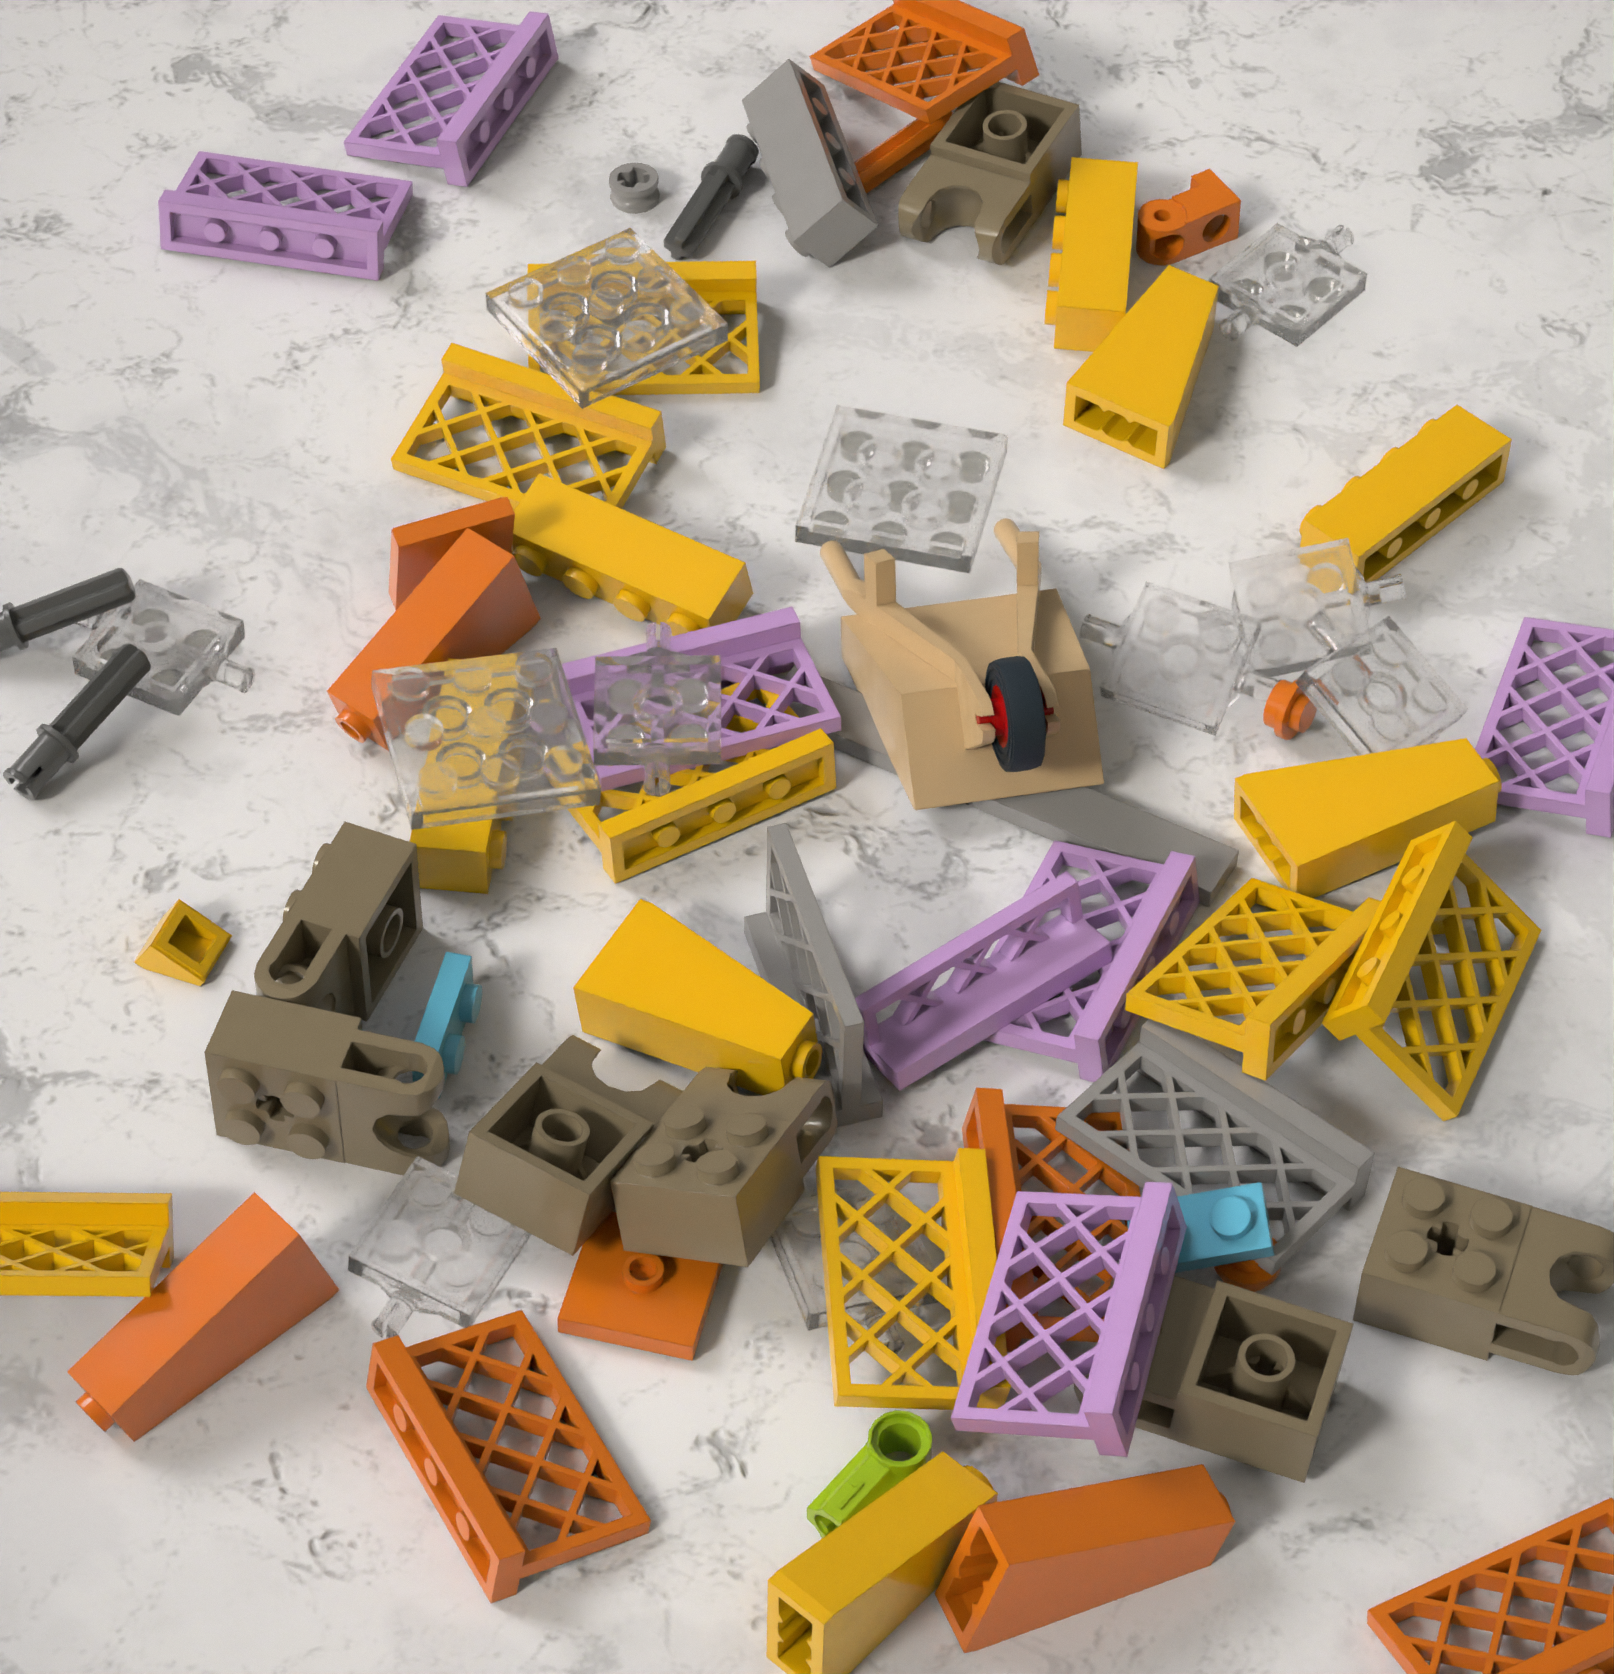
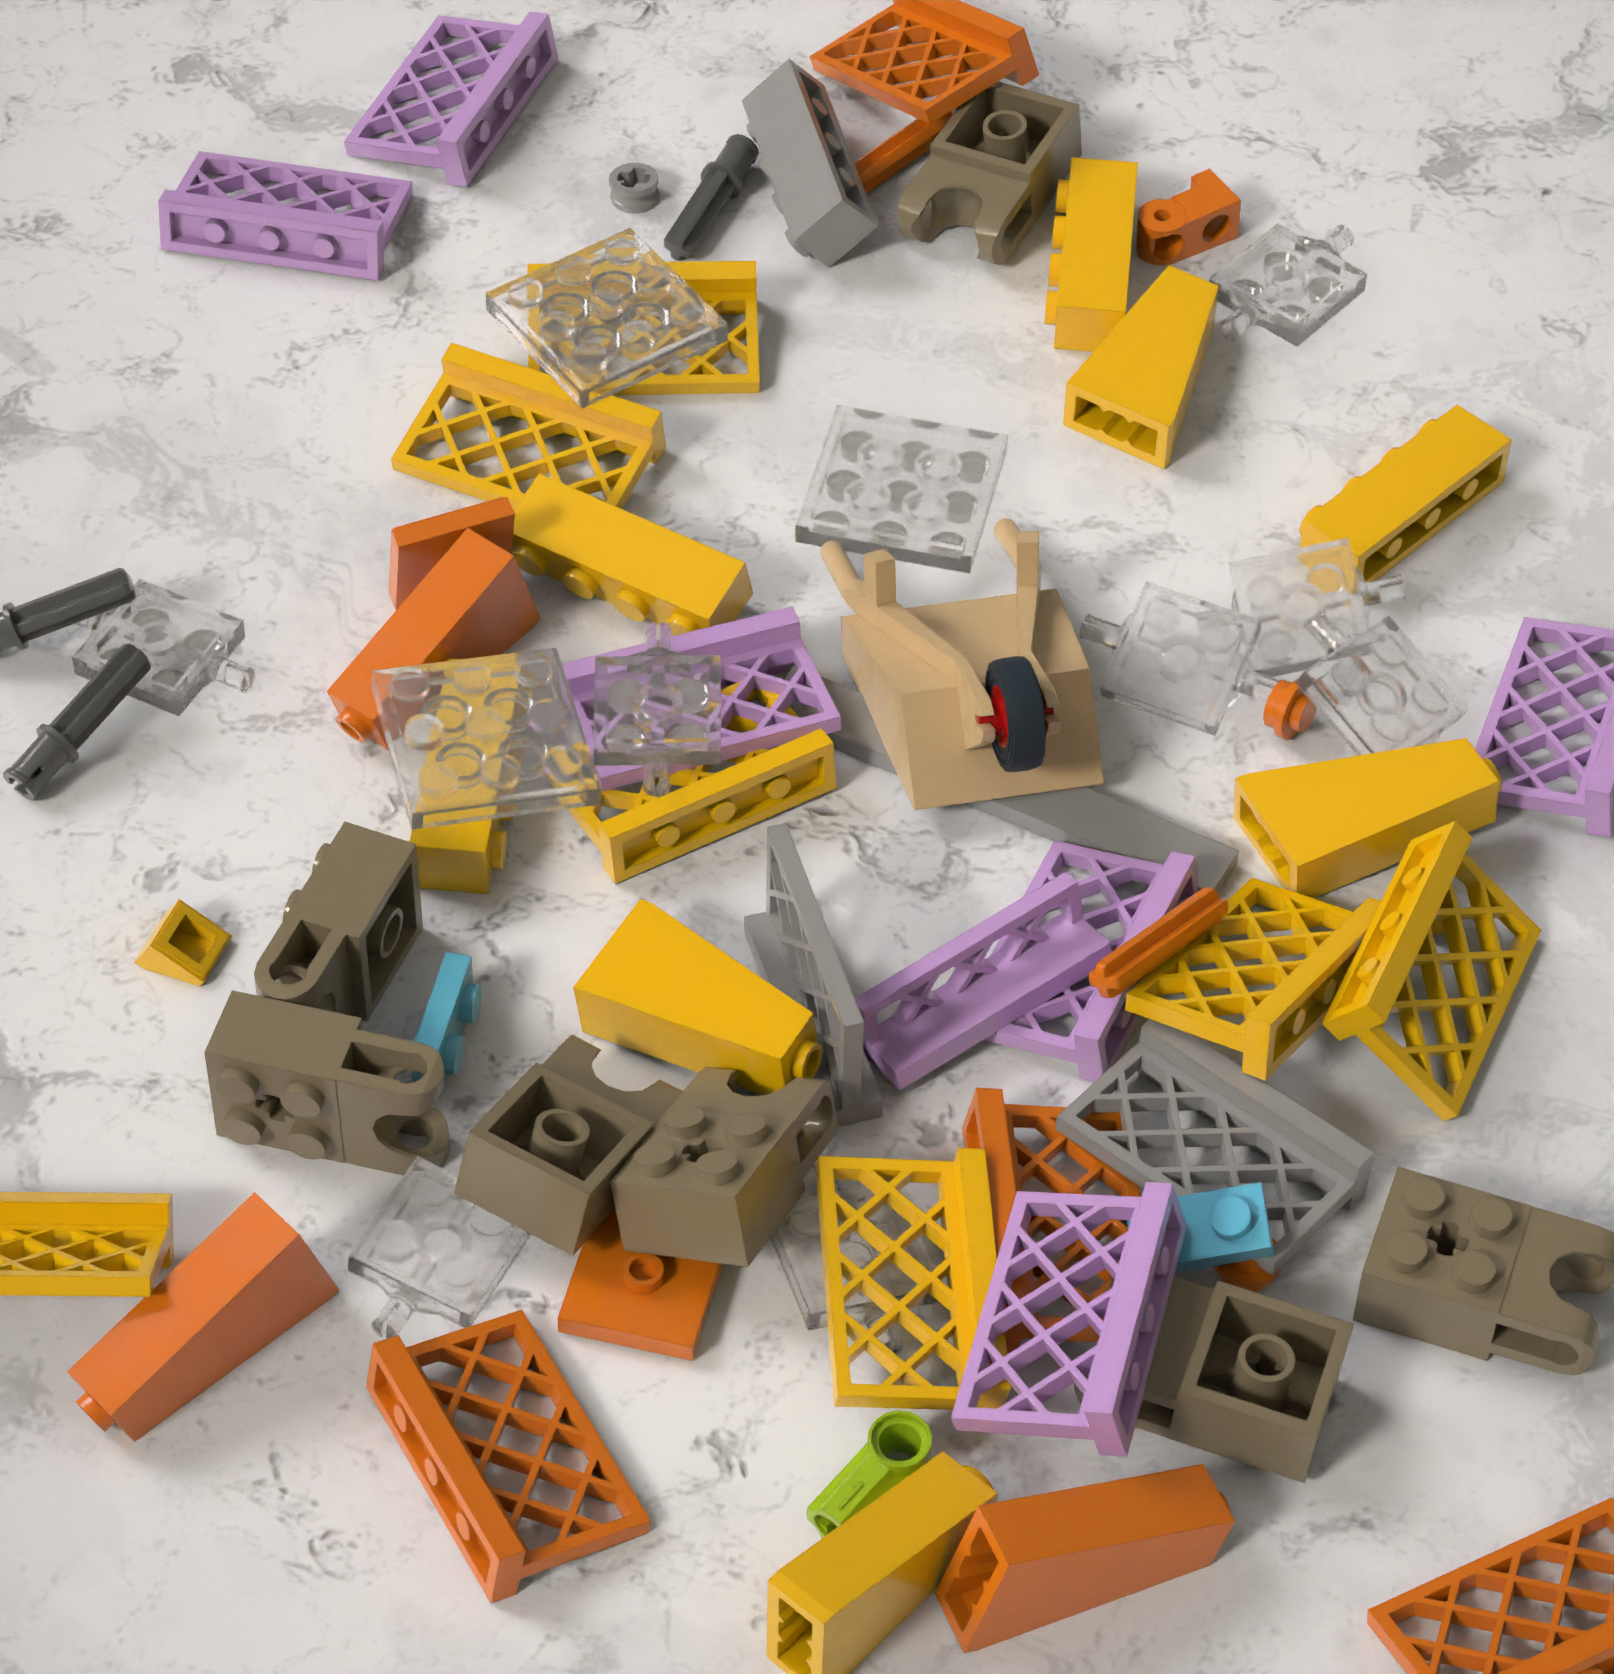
none -> orange axle [1089,887,1228,998]

